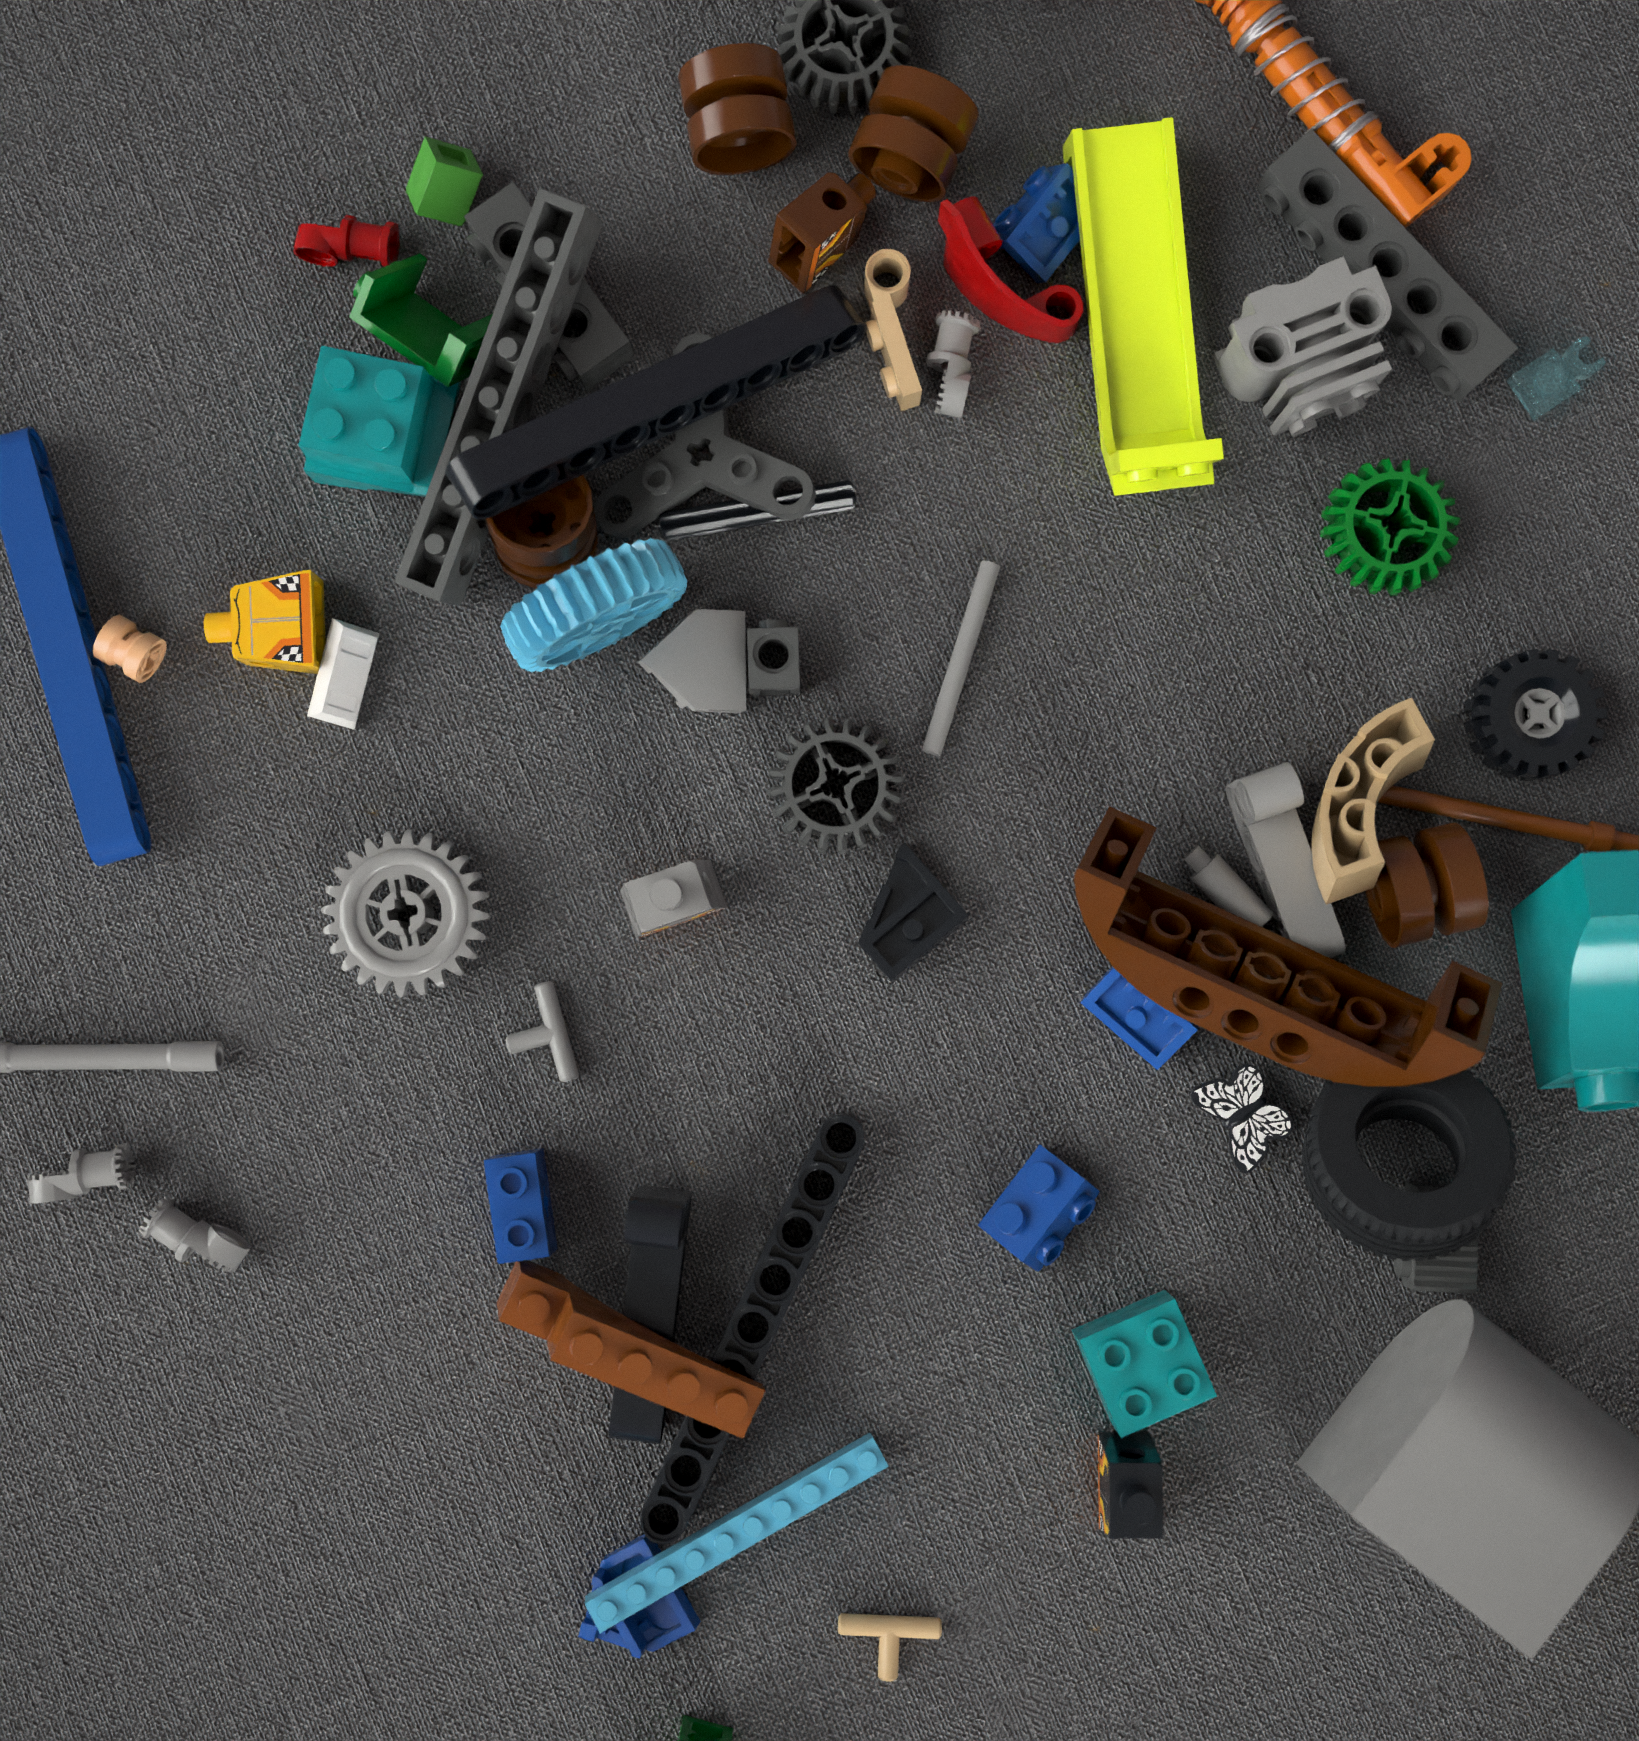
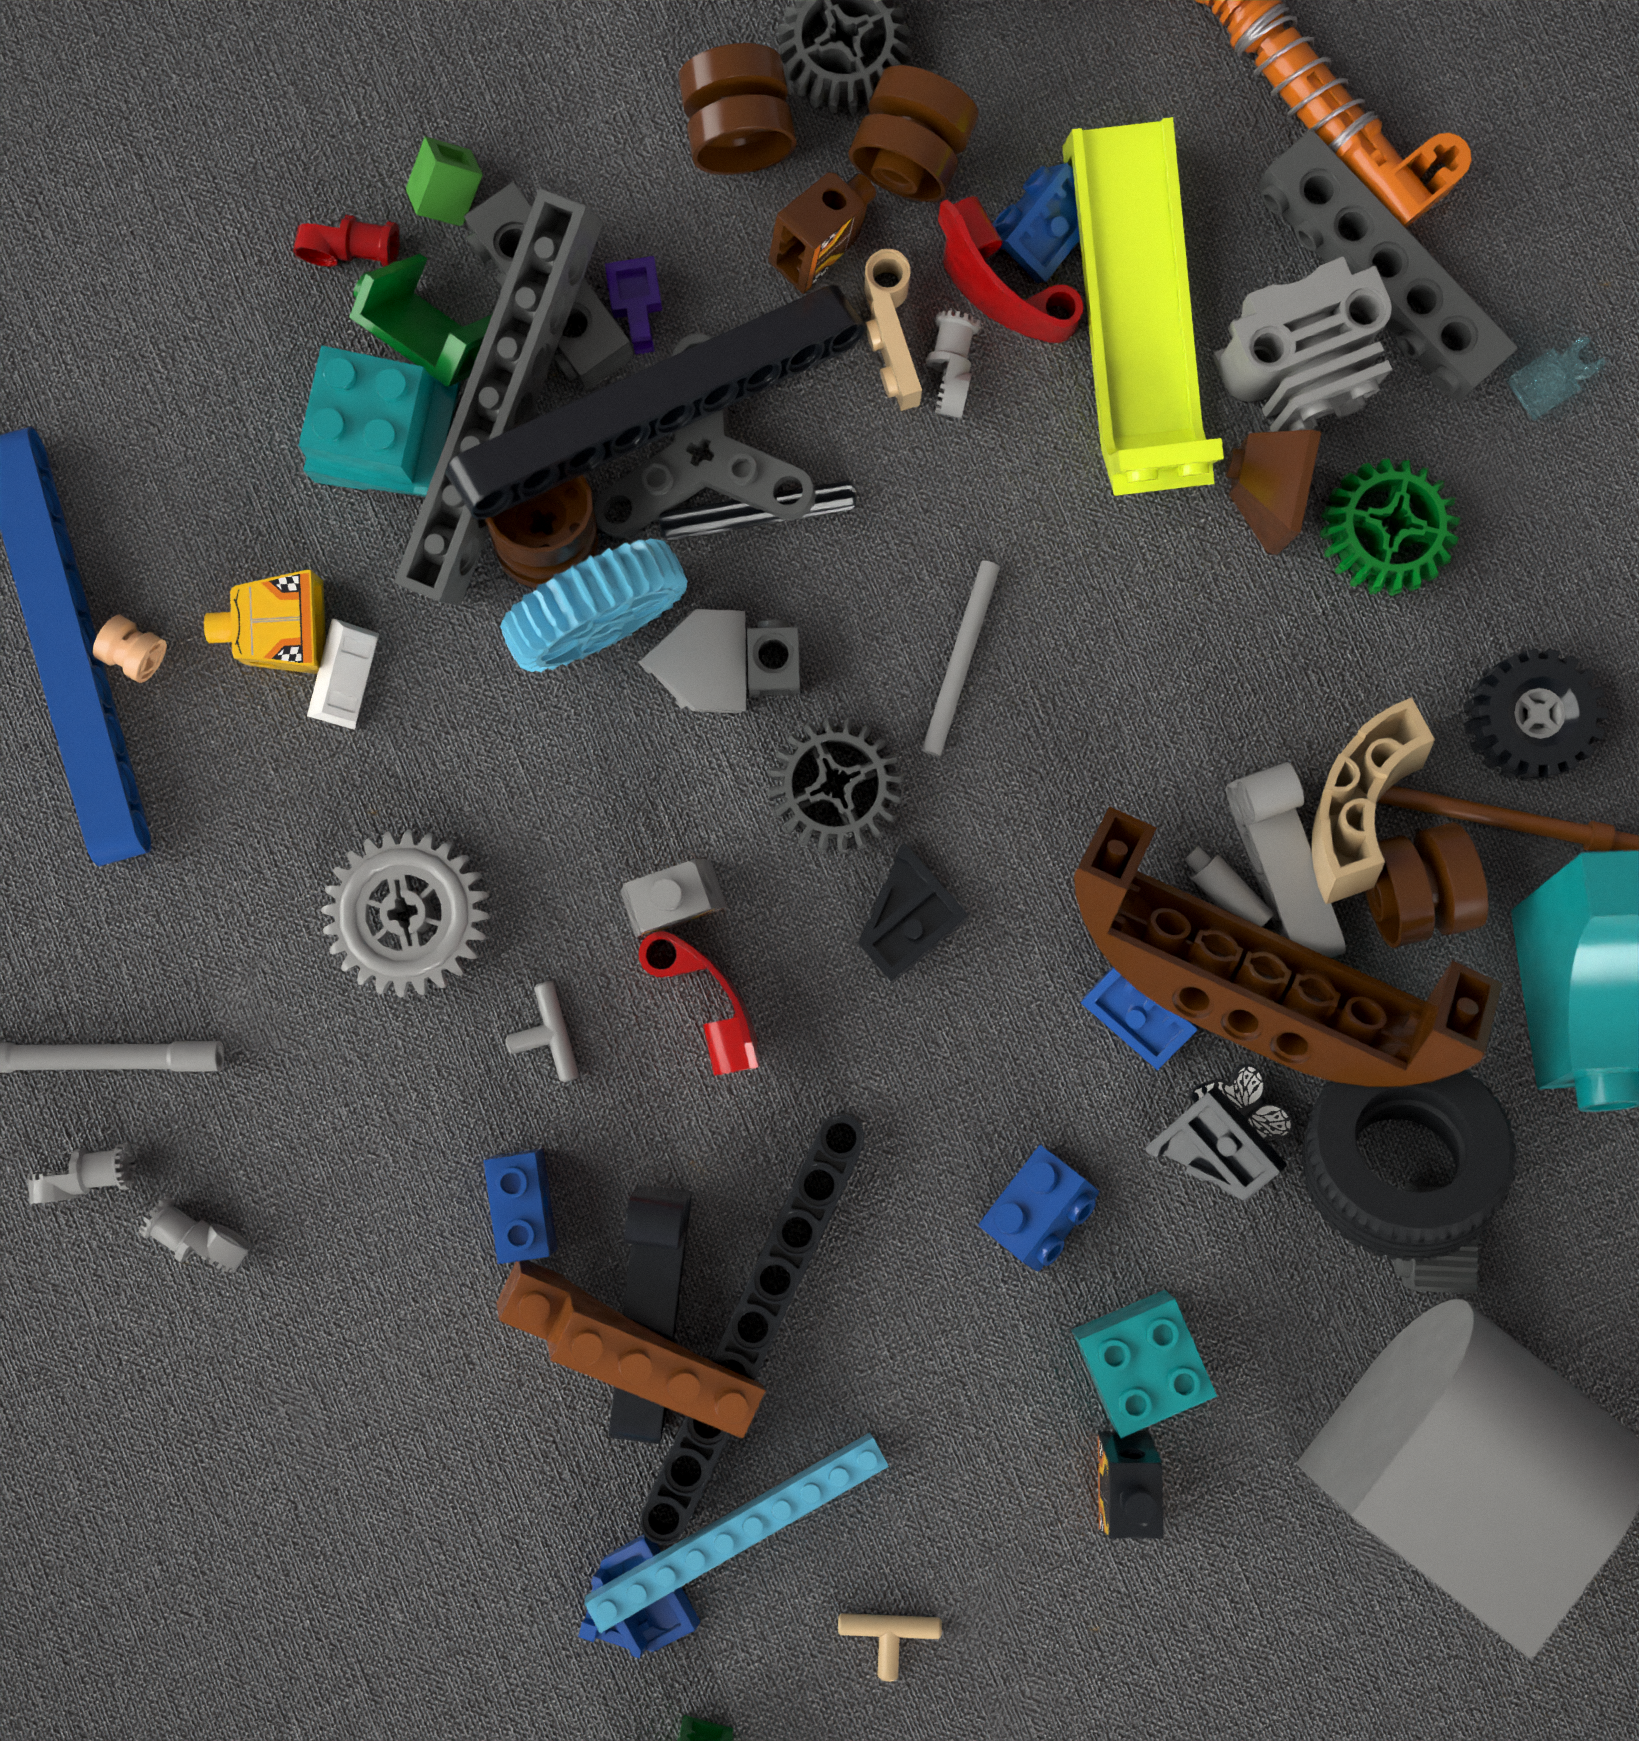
none -> dark purple plate [605,256,663,355]
none -> red panel [639,931,760,1076]
none -> wing [1144,1085,1287,1201]
none -> reddish brown slope [1225,430,1321,555]

